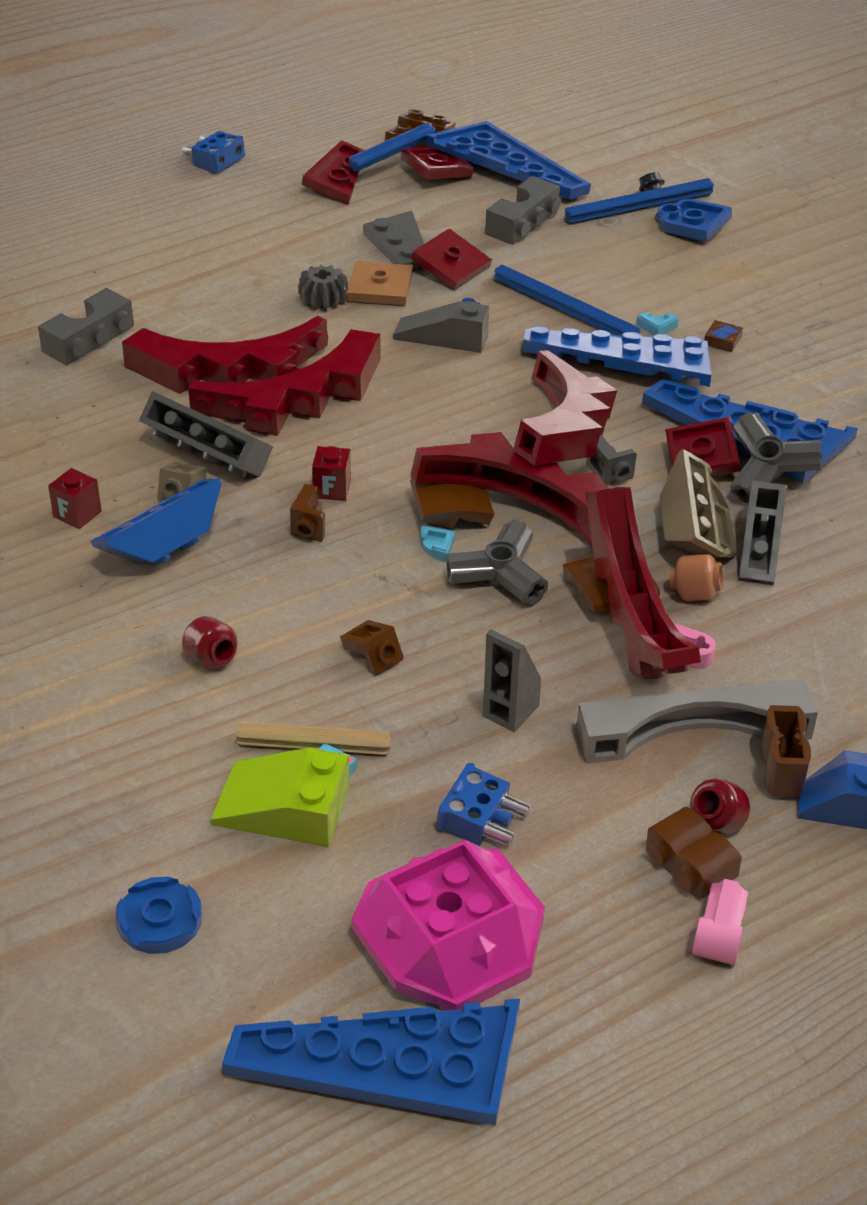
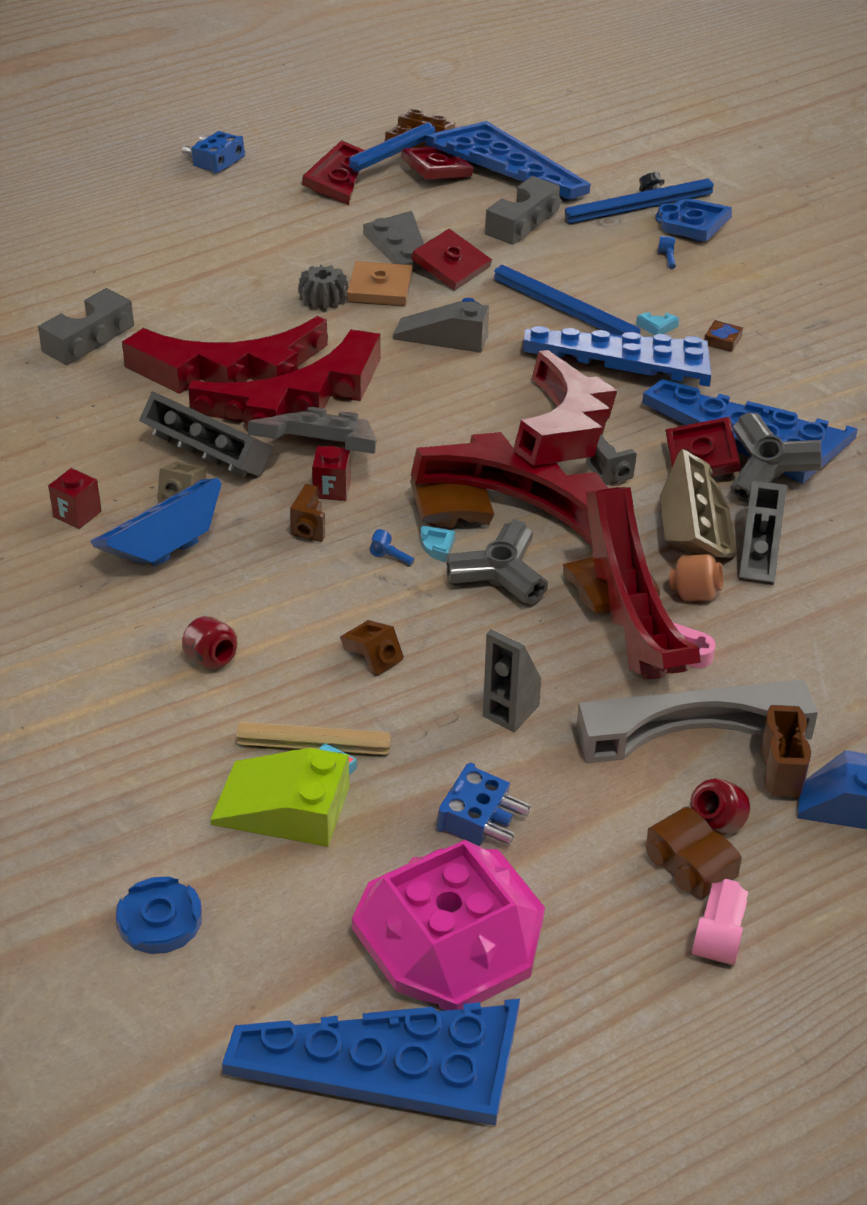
none -> dark grey wing [247,407,377,454]
none -> blue hand [370,529,415,566]
none -> blue hand [658,236,676,269]

